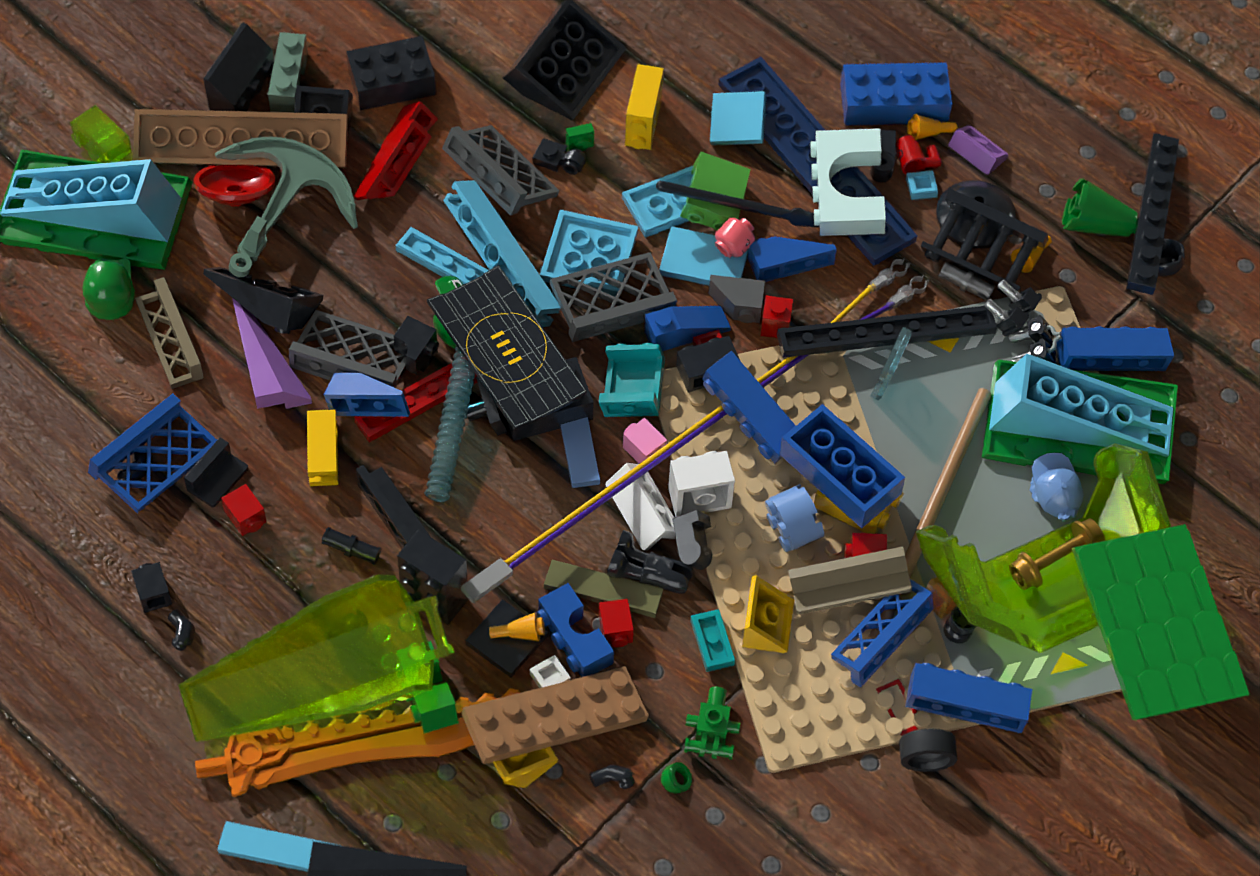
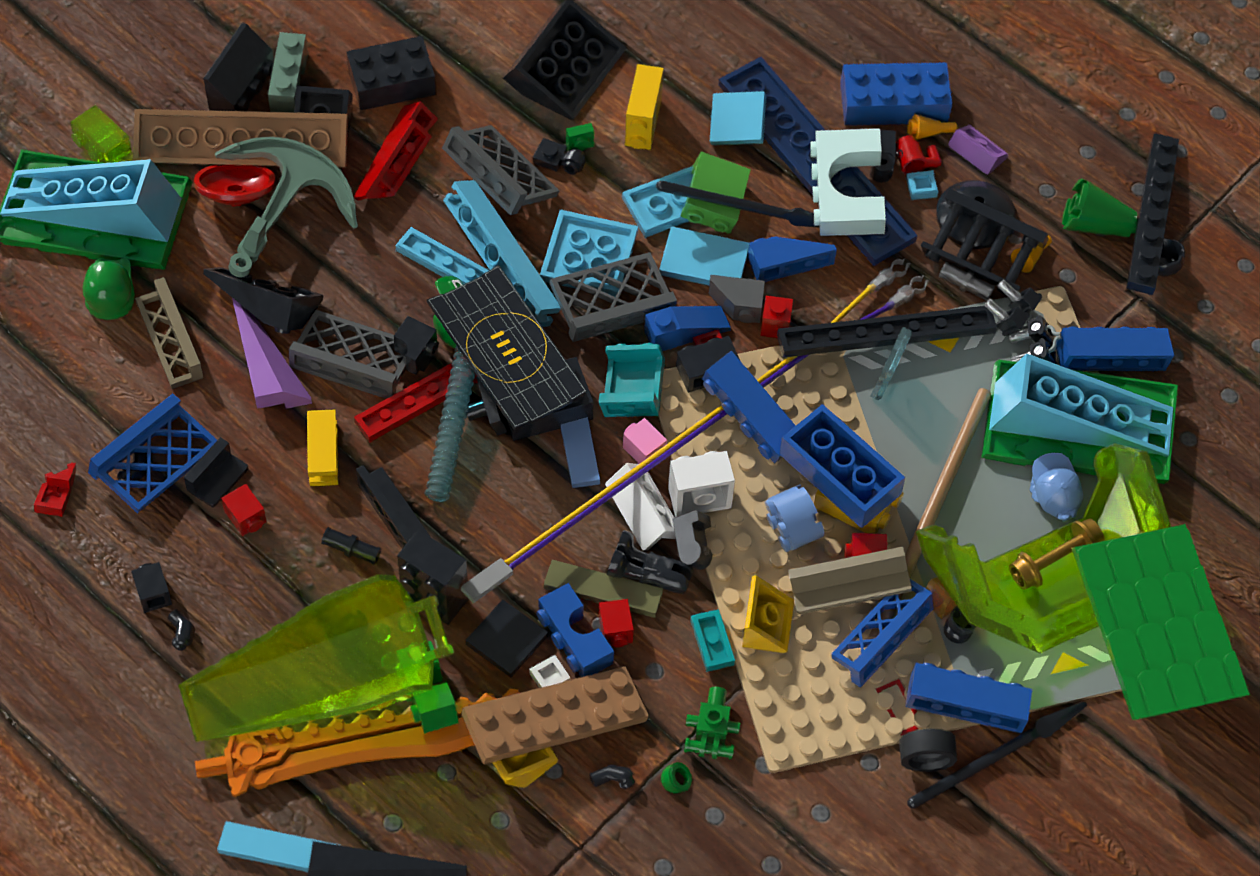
blue slope [323,373,410,417] -> none
light orange cone [489,612,545,641] -> none
coral head [715,218,755,258] -> none
none -> red slope [34,463,77,517]
none -> black piece [907,702,1087,809]

